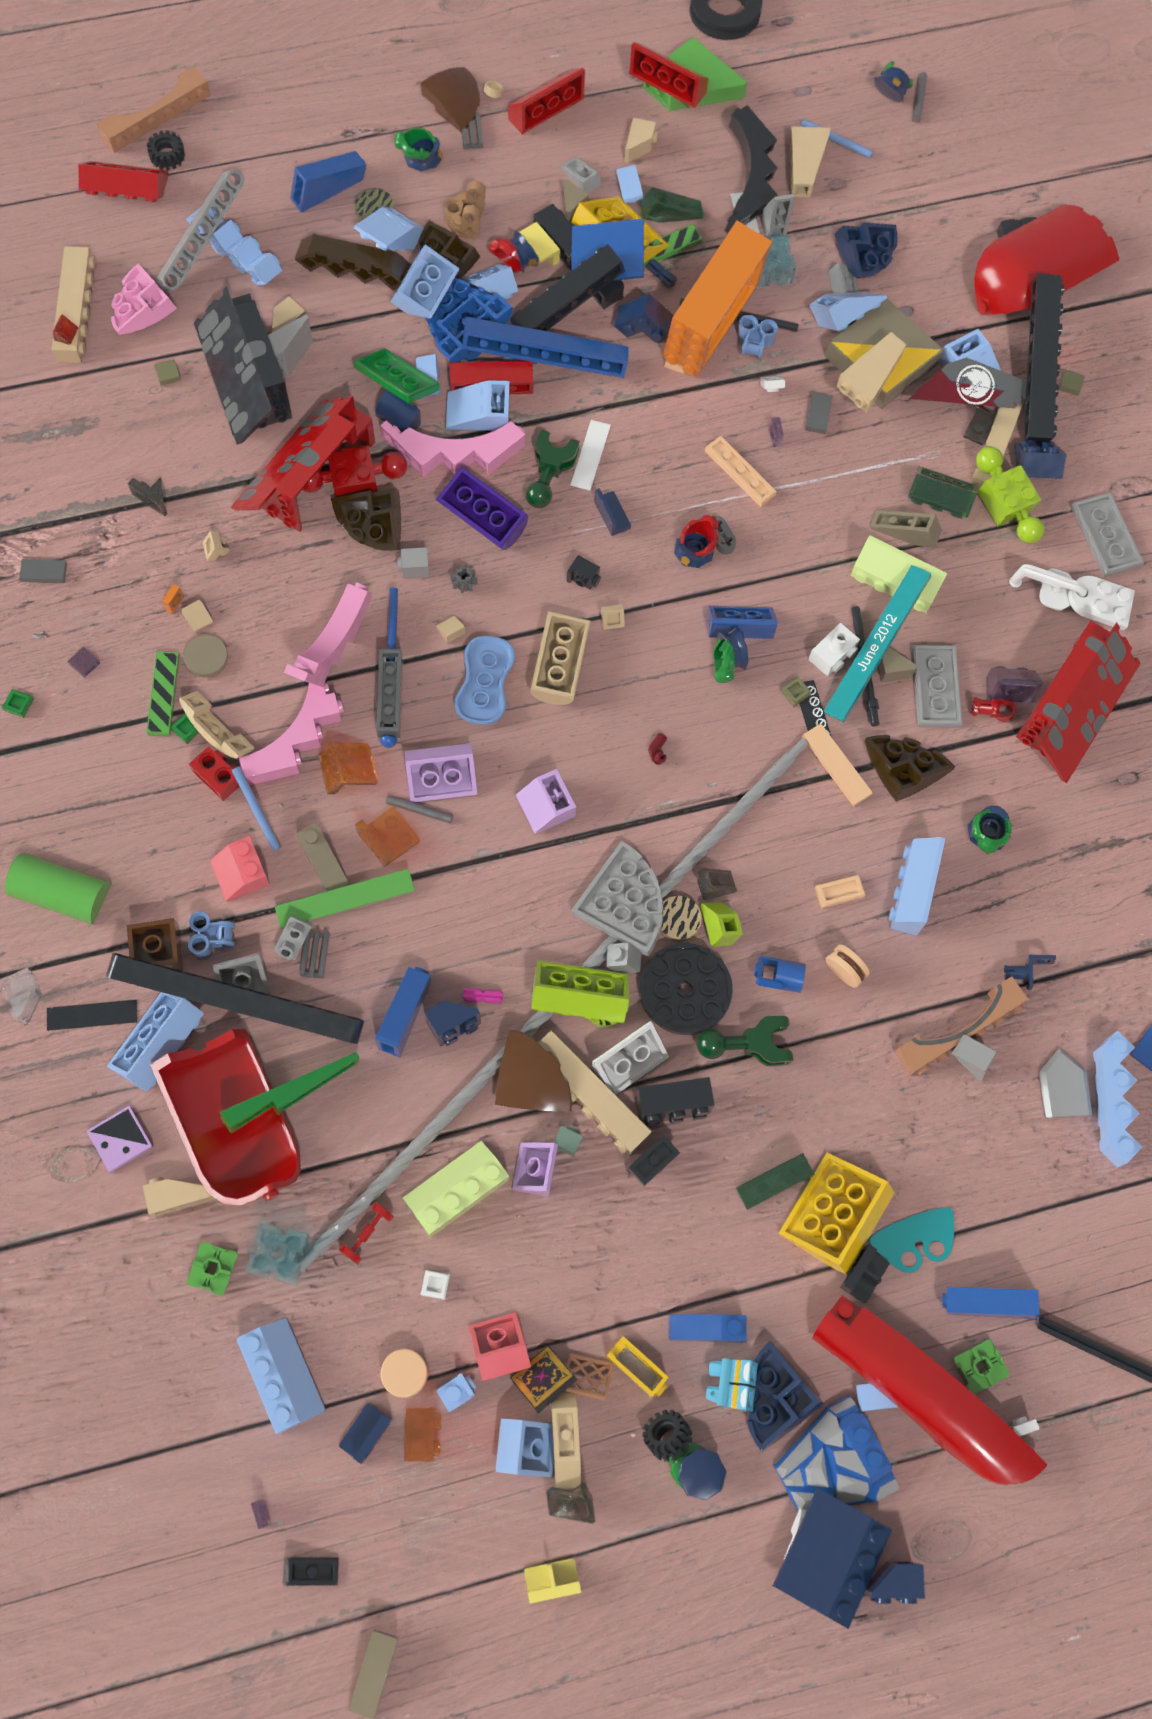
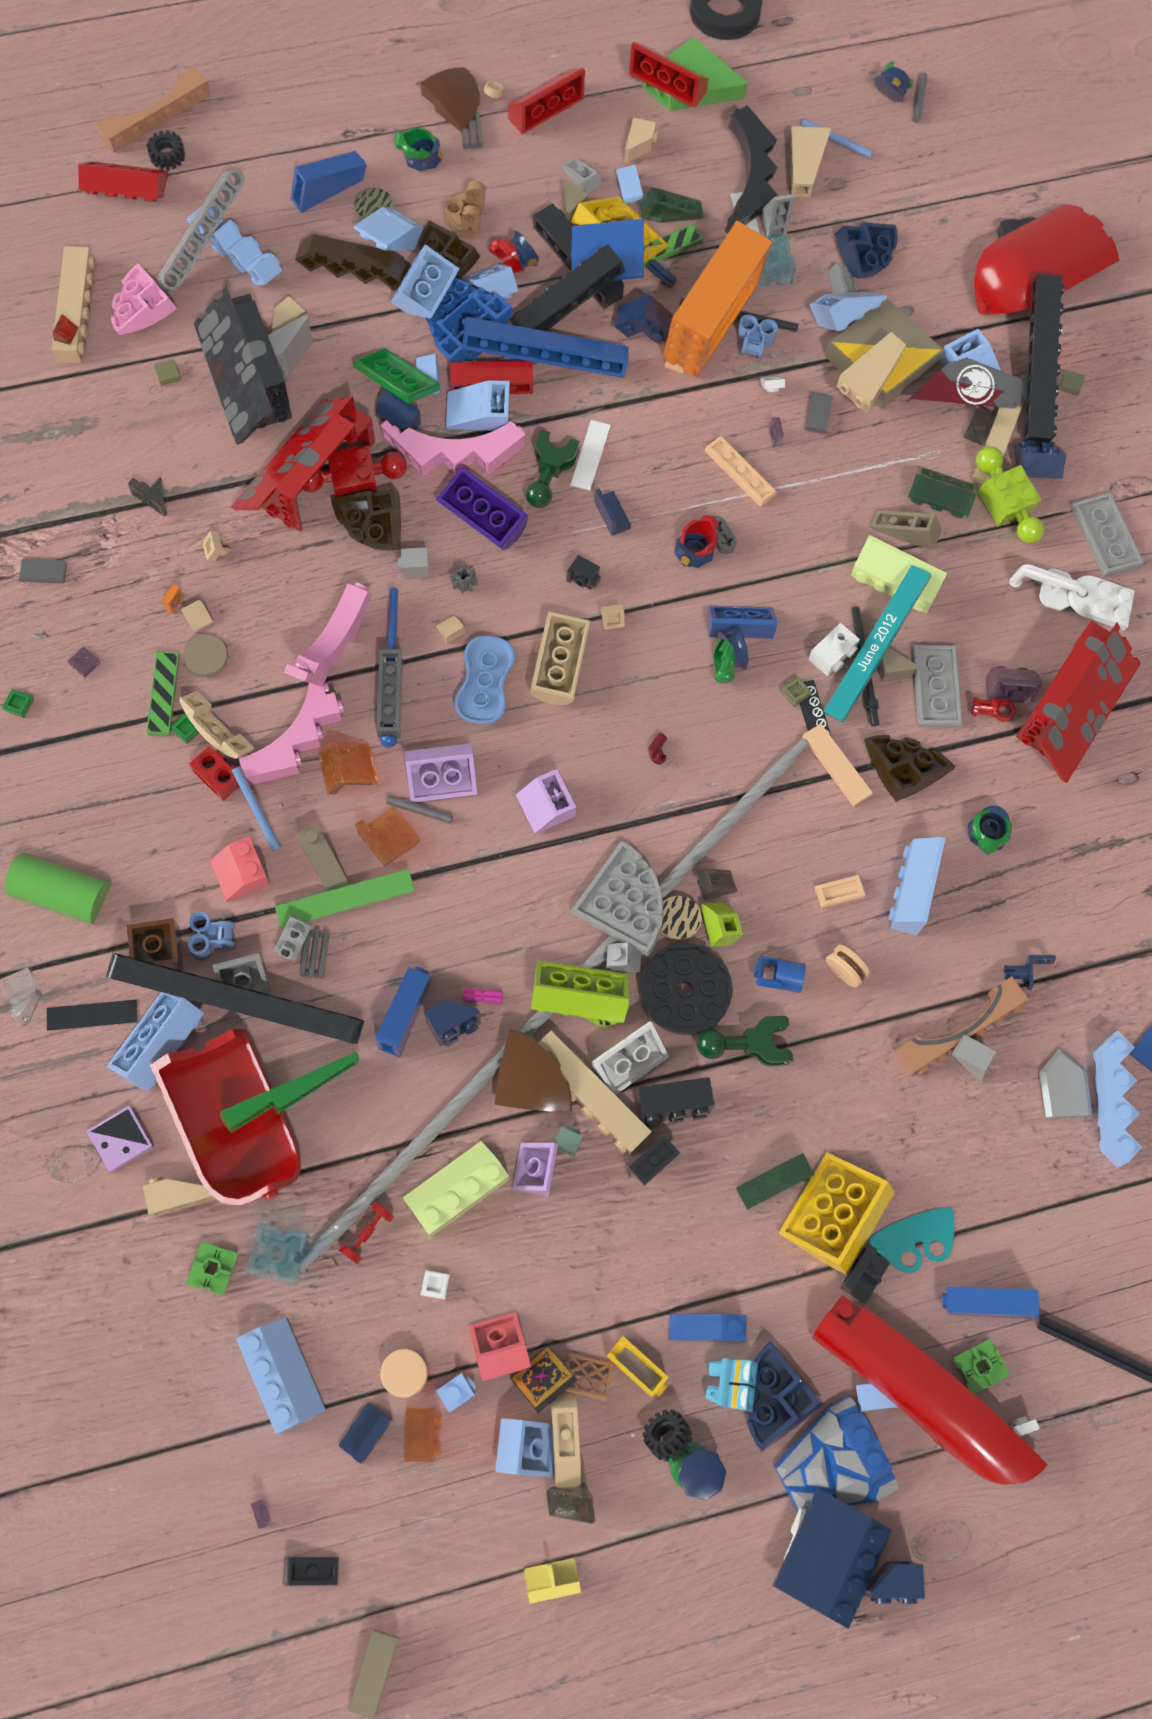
light yellow panel [520,222,560,266] -> none

